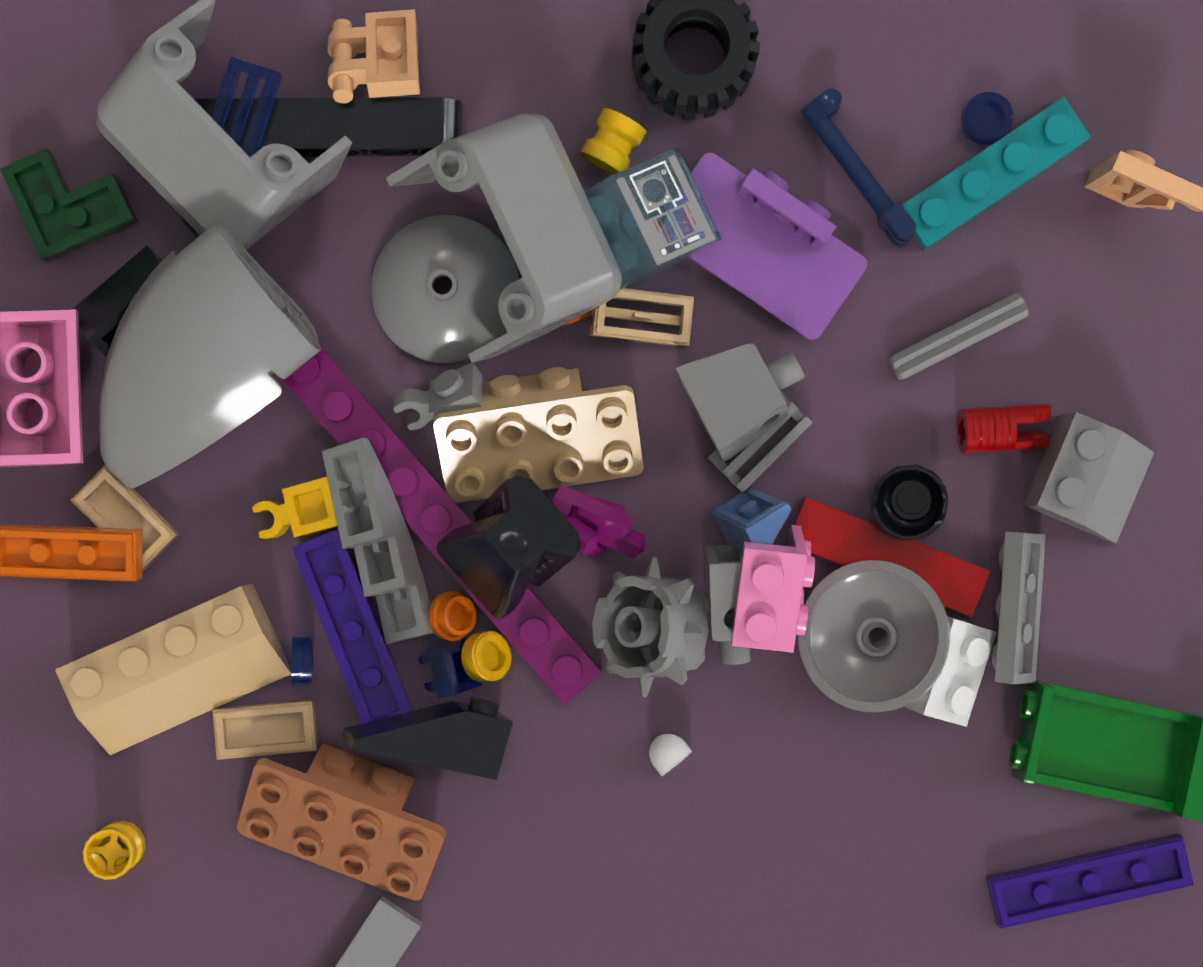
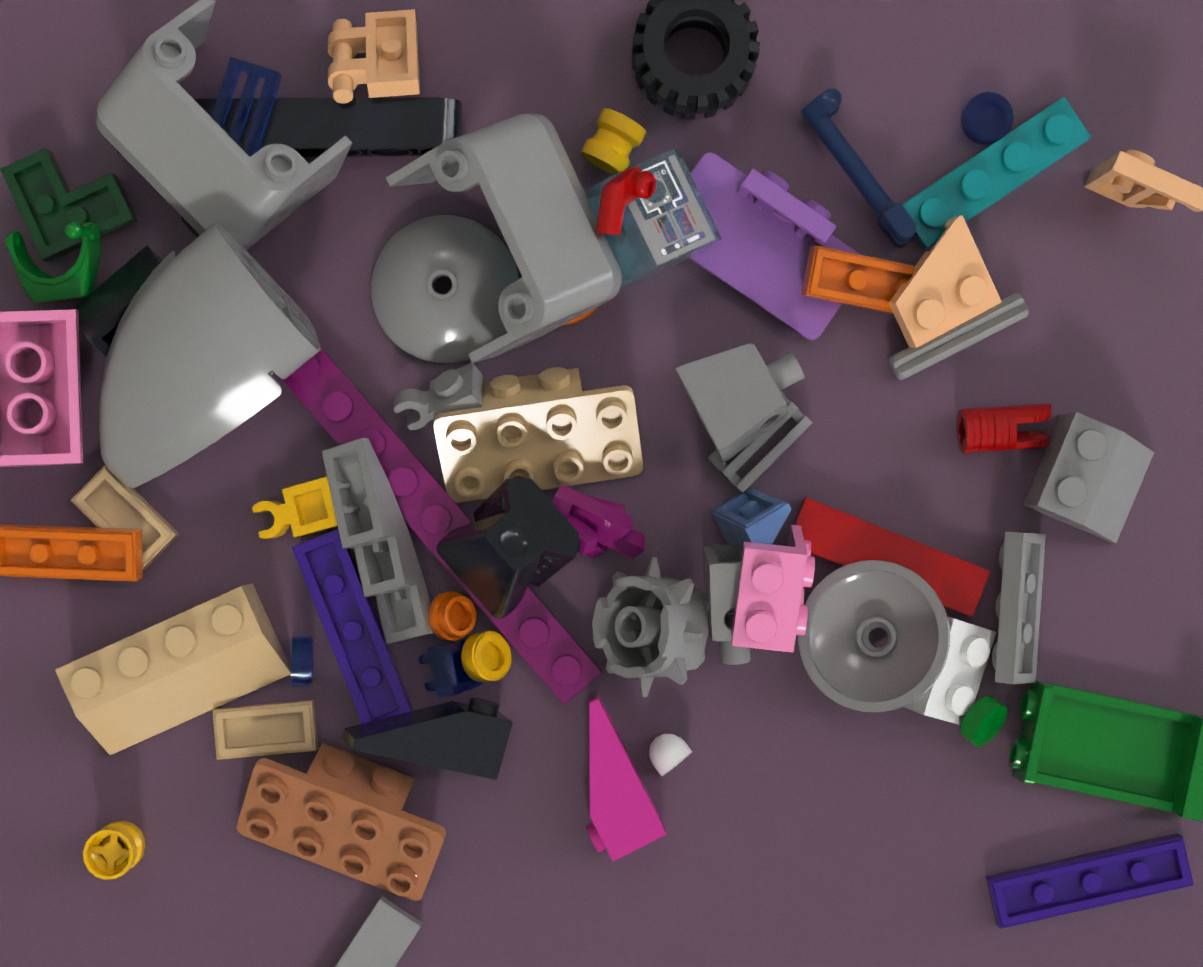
tan tile [589,287,694,347] -> none
black hair [871,464,948,541] -> none
none -> green helmet [5,221,101,303]
none -> dark pink slope [585,693,667,862]
none -> red arm [595,167,656,235]
none -> orange tile [801,245,915,314]
none -> light nougat wing [889,215,1002,348]
none -> green tile [960,696,1008,747]

